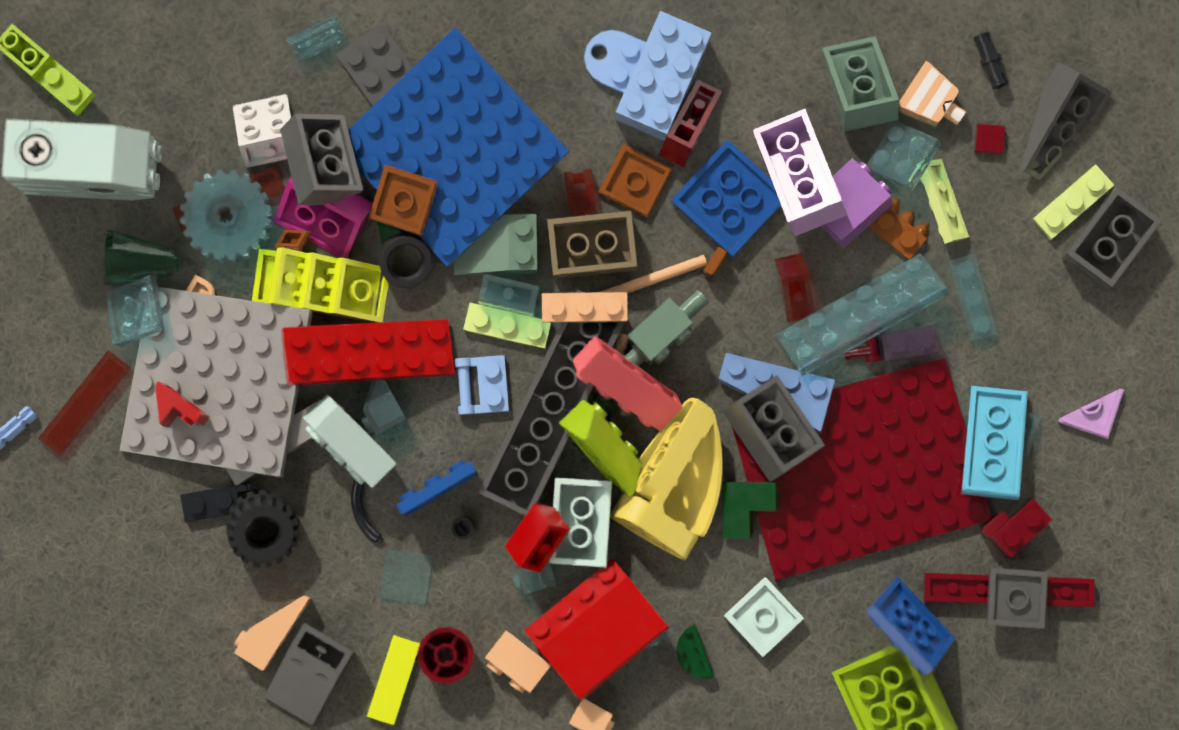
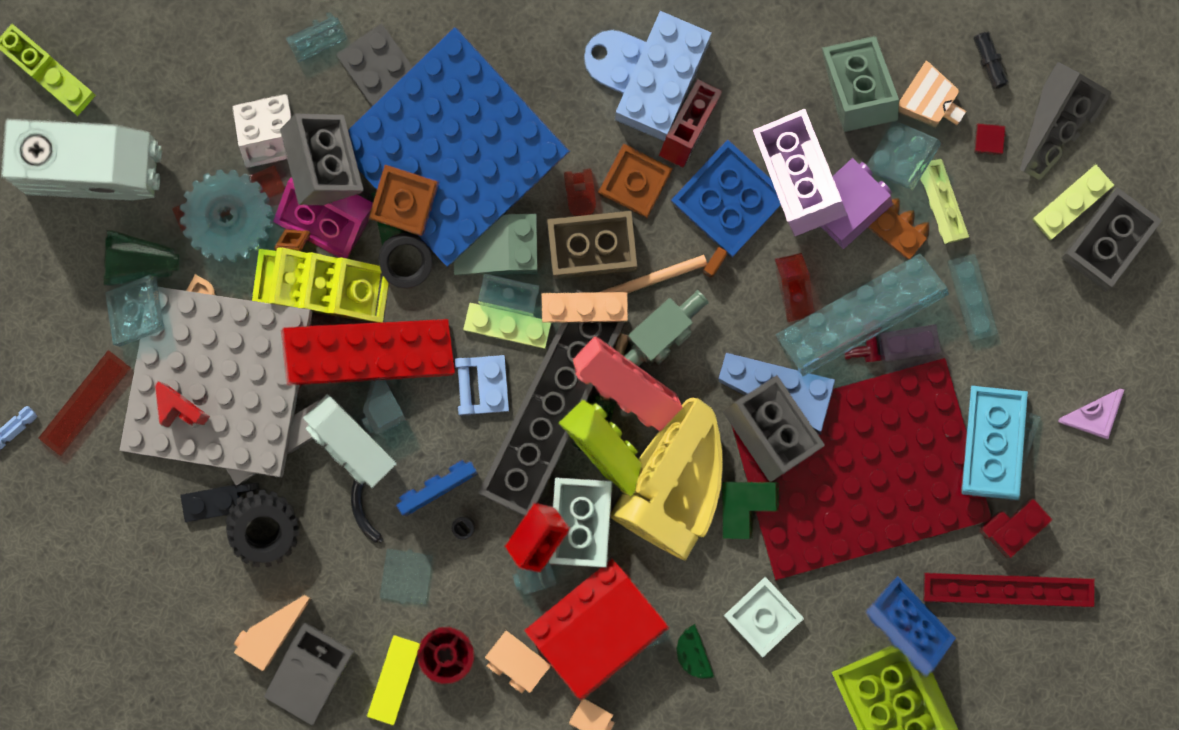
dark grey plate [986,568,1048,629] -> none

